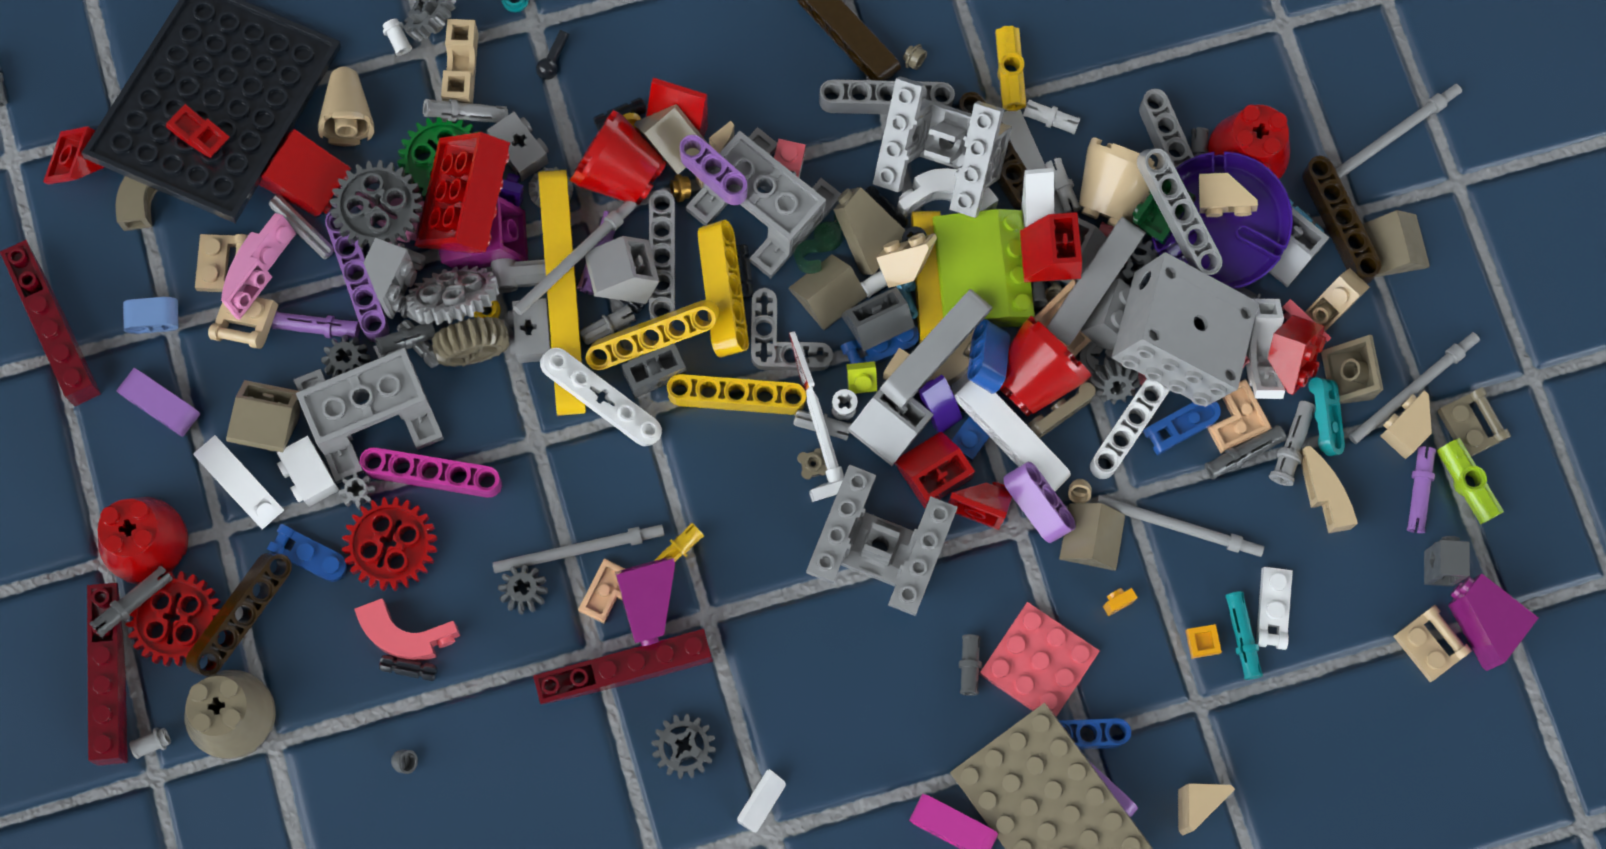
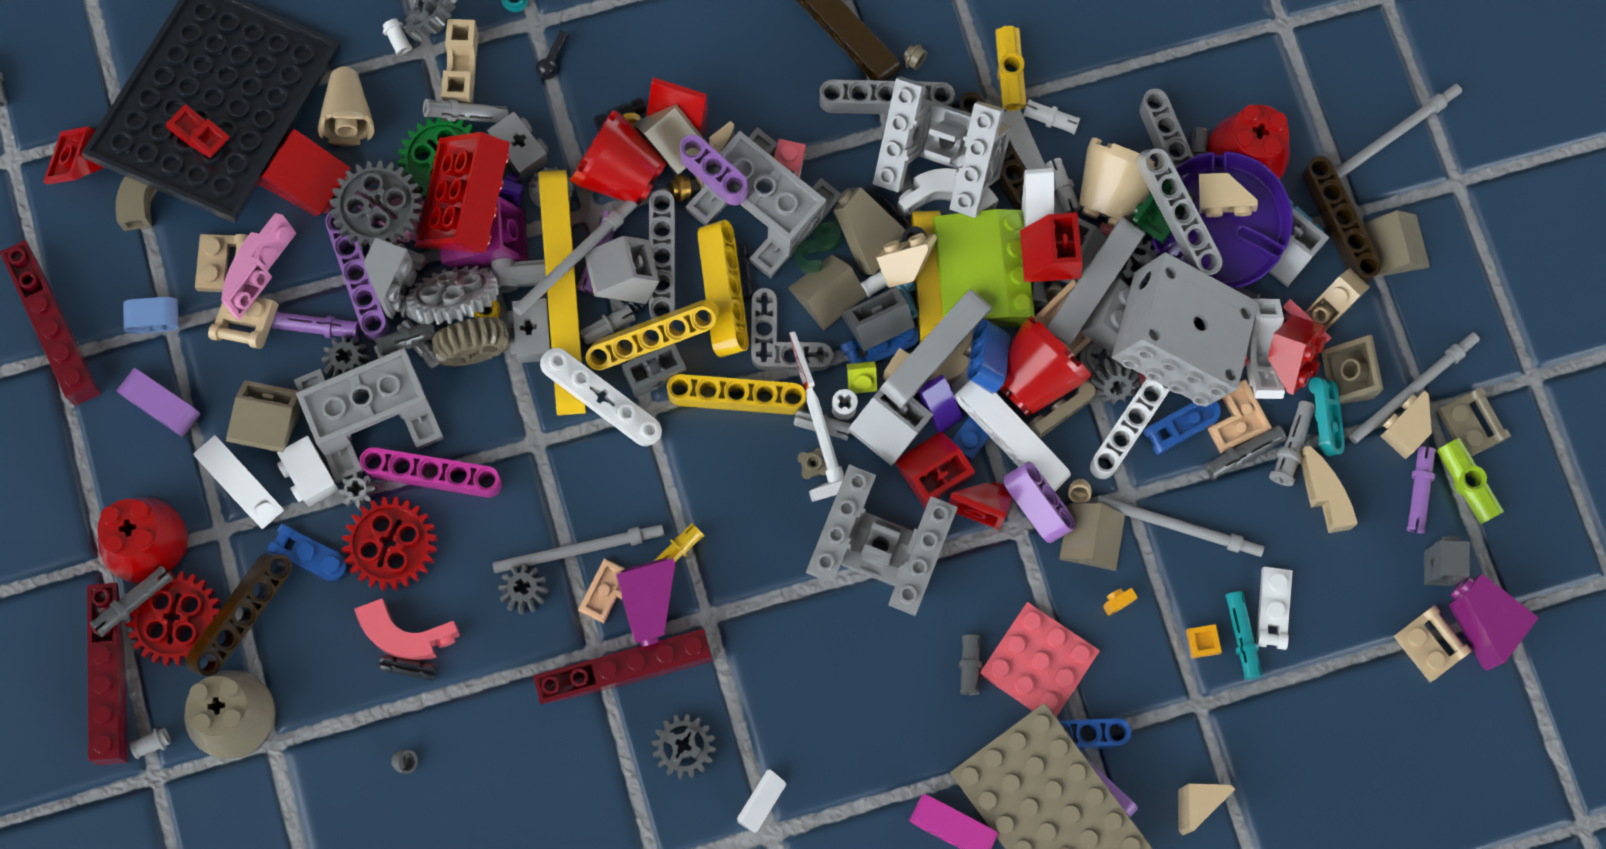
light grey axle [269,195,335,259] -> none

